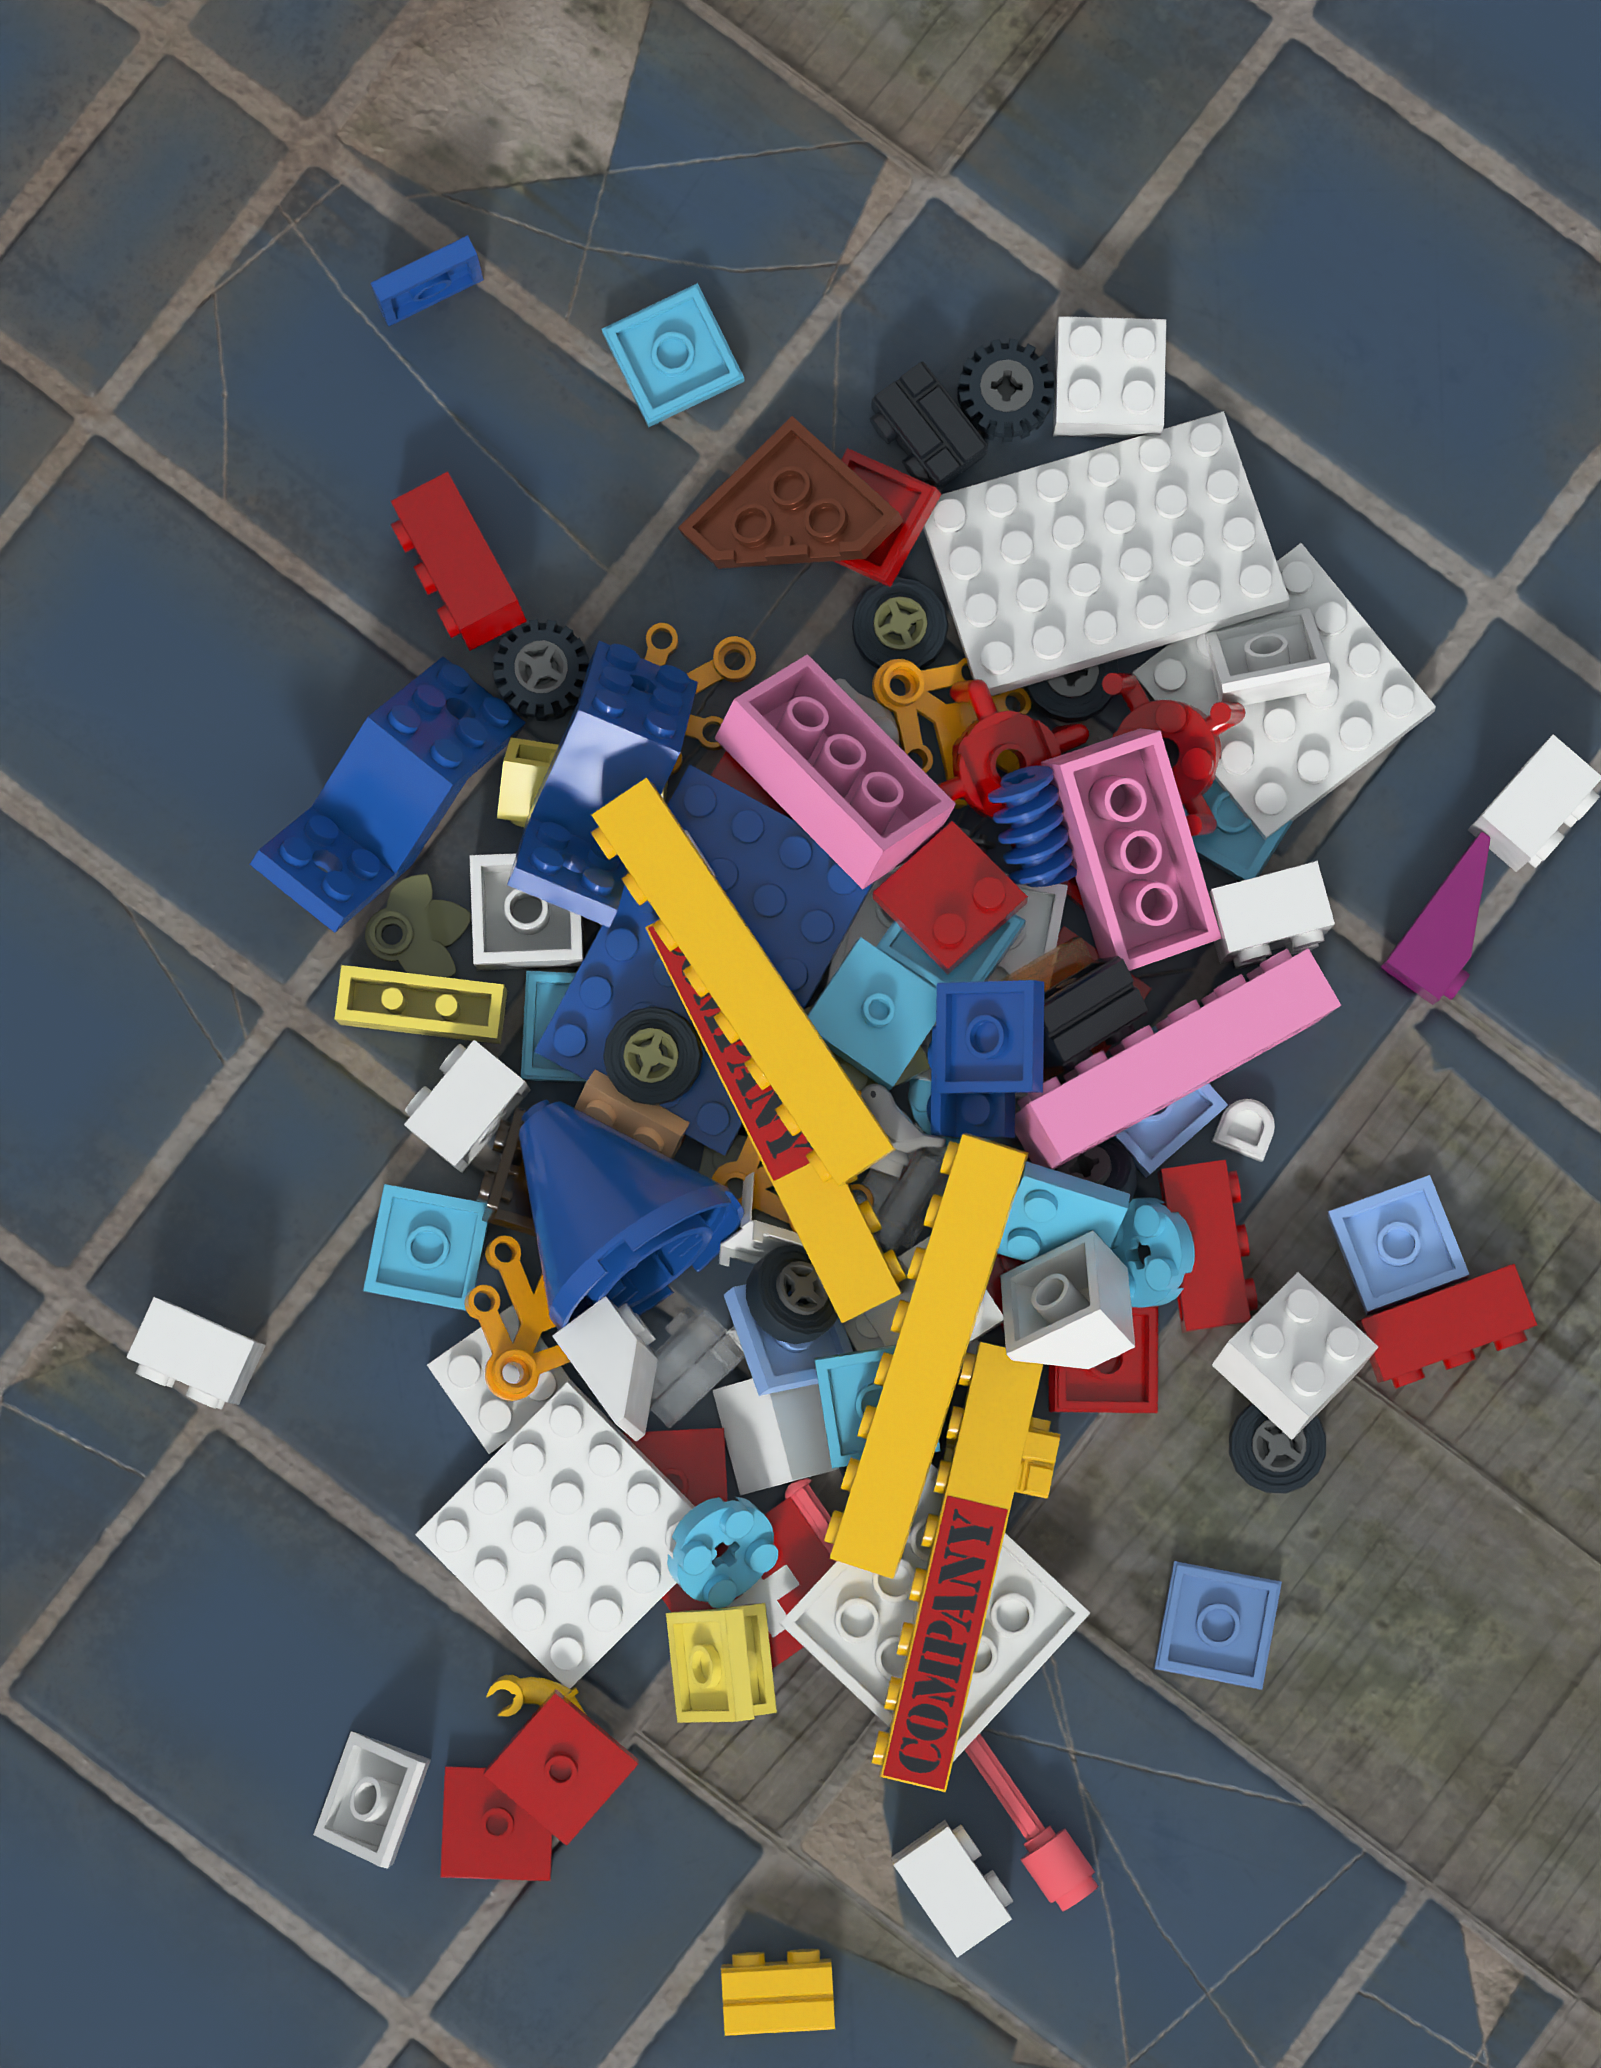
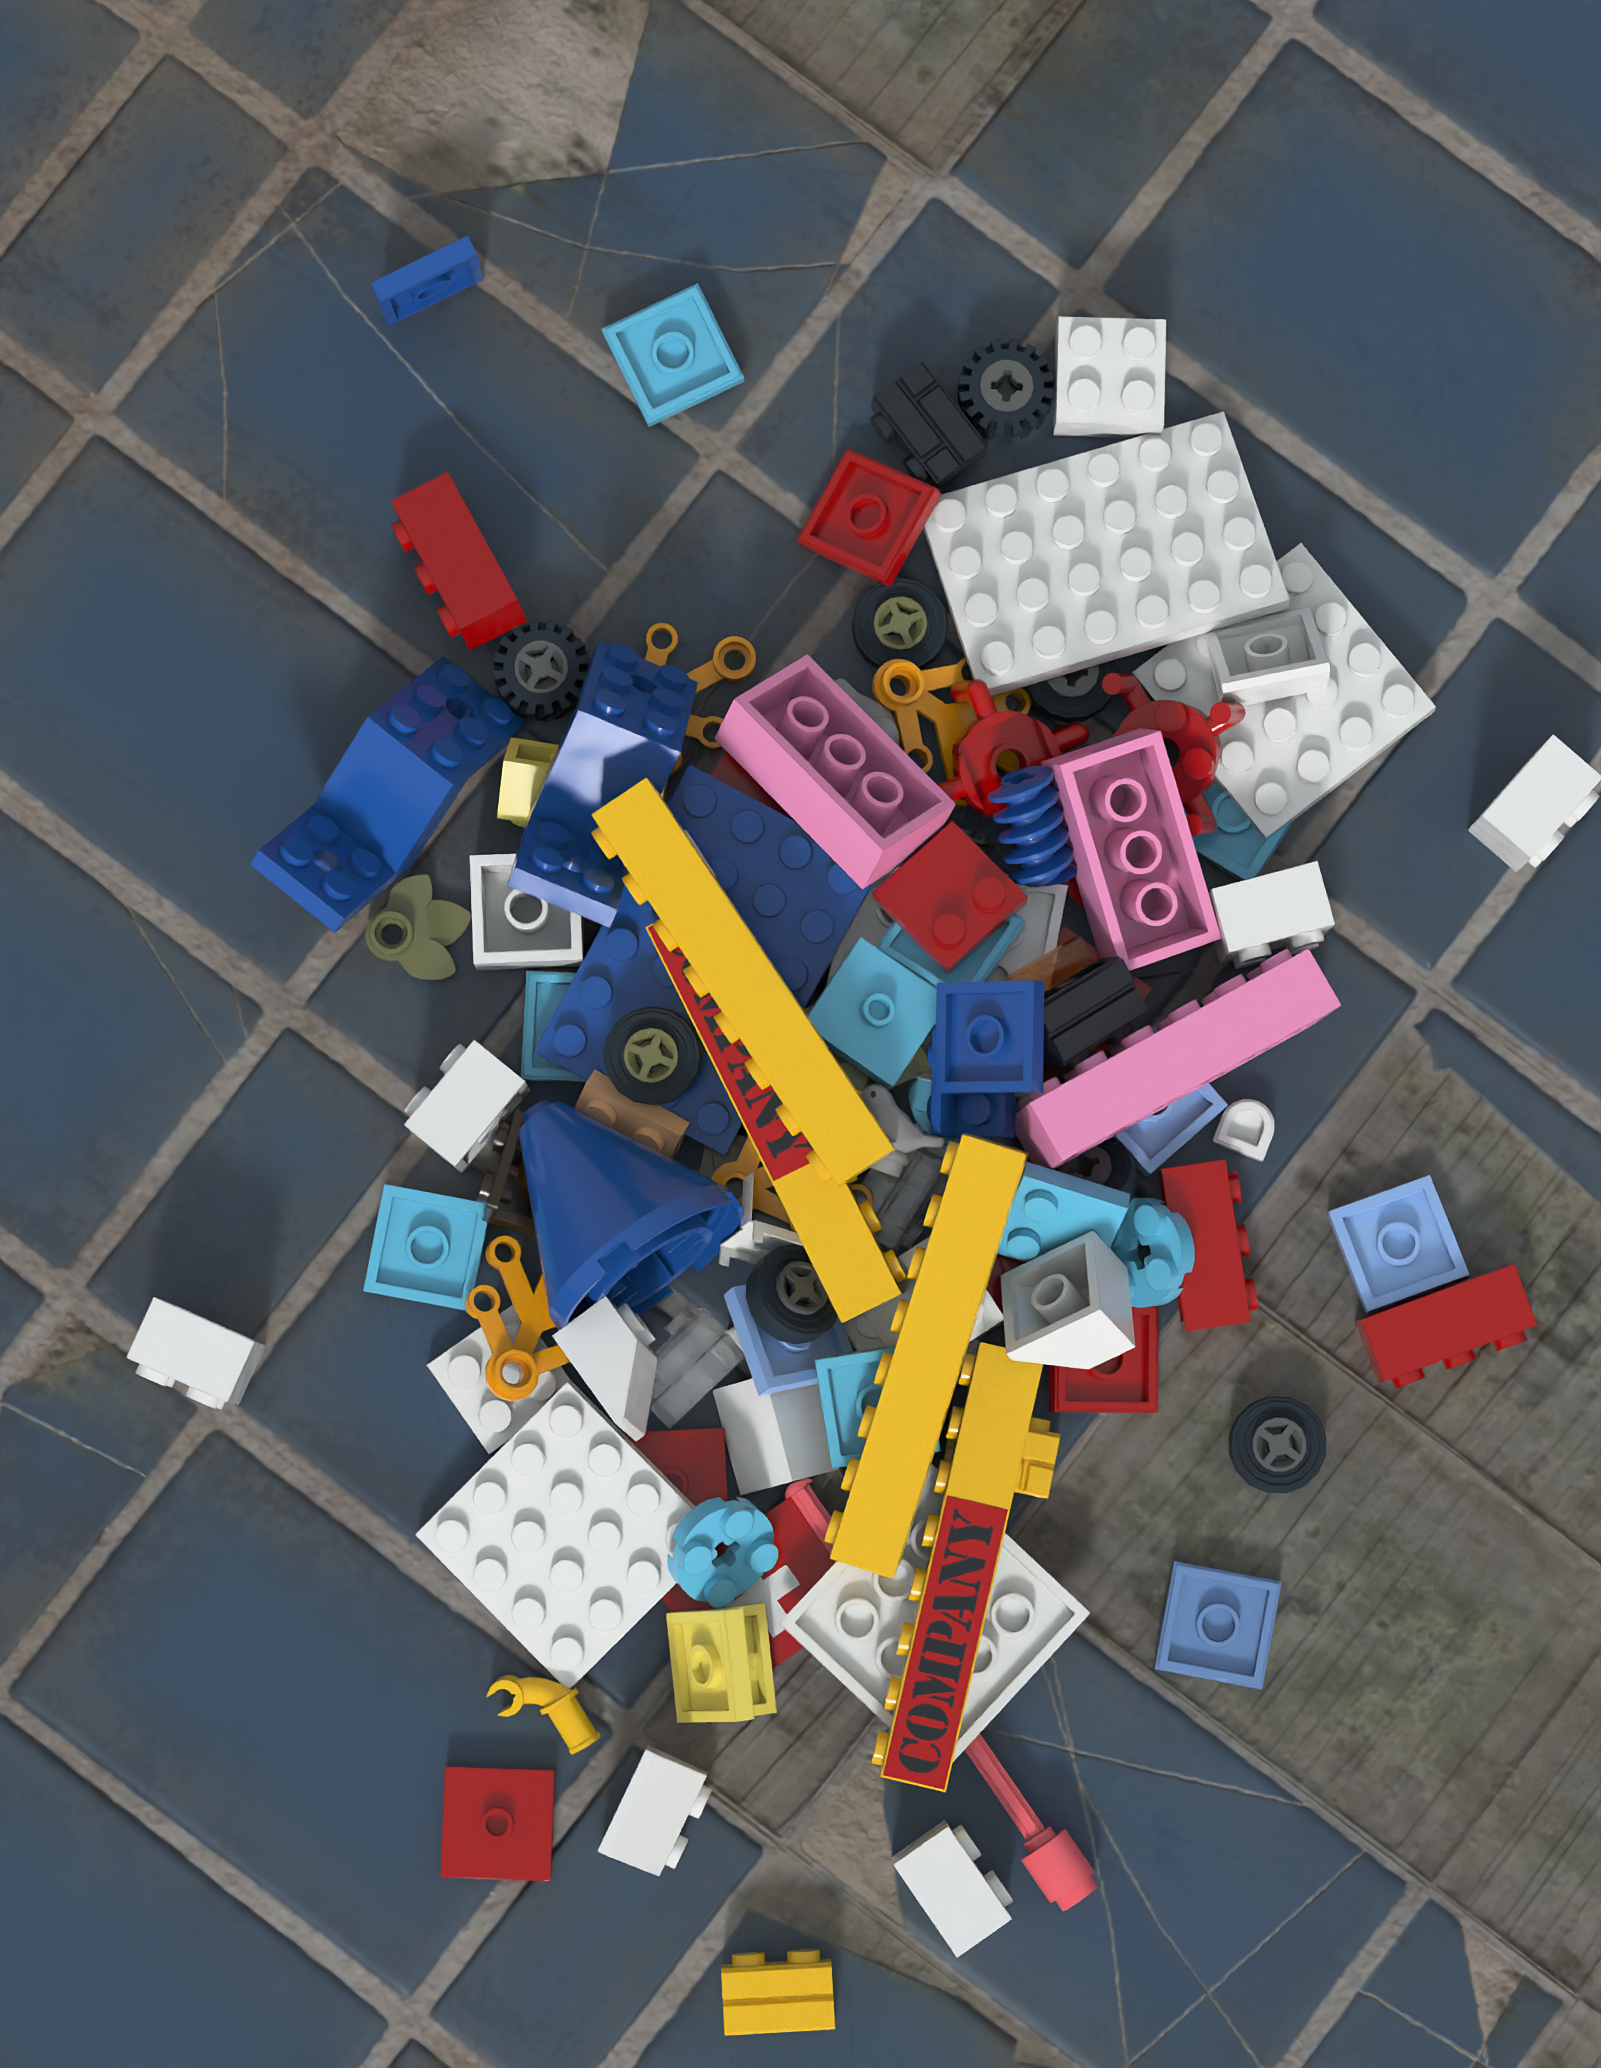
white slope [313,1731,431,1869] -> none
light yellow brick [334,965,507,1044] -> none
red plate [483,1689,639,1846] -> none
copper plate [678,416,903,569] -> none
white brick [1212,1272,1378,1440] -> none
magenta slope [1381,832,1491,1005] -> none
none -> white slope [598,1745,712,1876]

